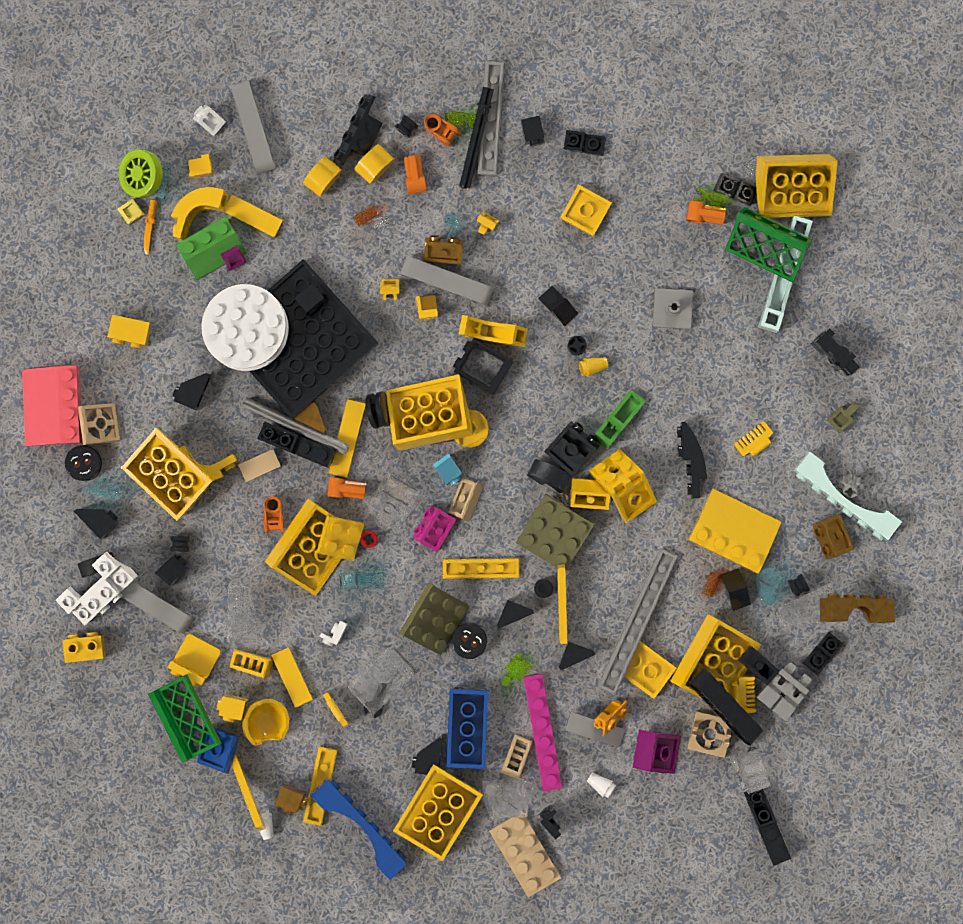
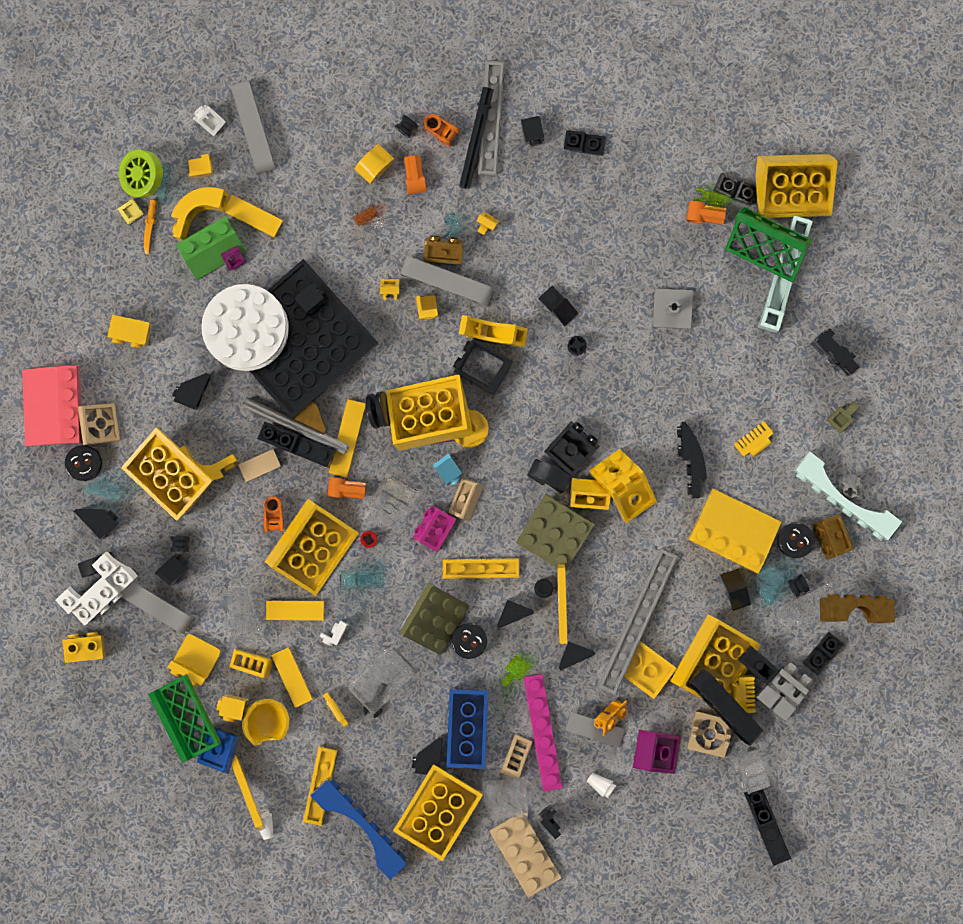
pearl gold brick [275,783,308,814] -> none
yellow piece [303,156,342,197] -> none
yellow plate [316,515,364,561] -> none
black bracket [333,94,383,166] -> none
clear neon green plate [445,111,476,129] -> none
yellow plate [560,184,612,237] -> none
yellow cone [579,357,608,377] -> none
bright green slope [593,389,646,449] -> none
clear orange pin [702,572,722,597] -> none
none -> yellow tile [266,601,324,621]
none -> black head [777,523,814,558]

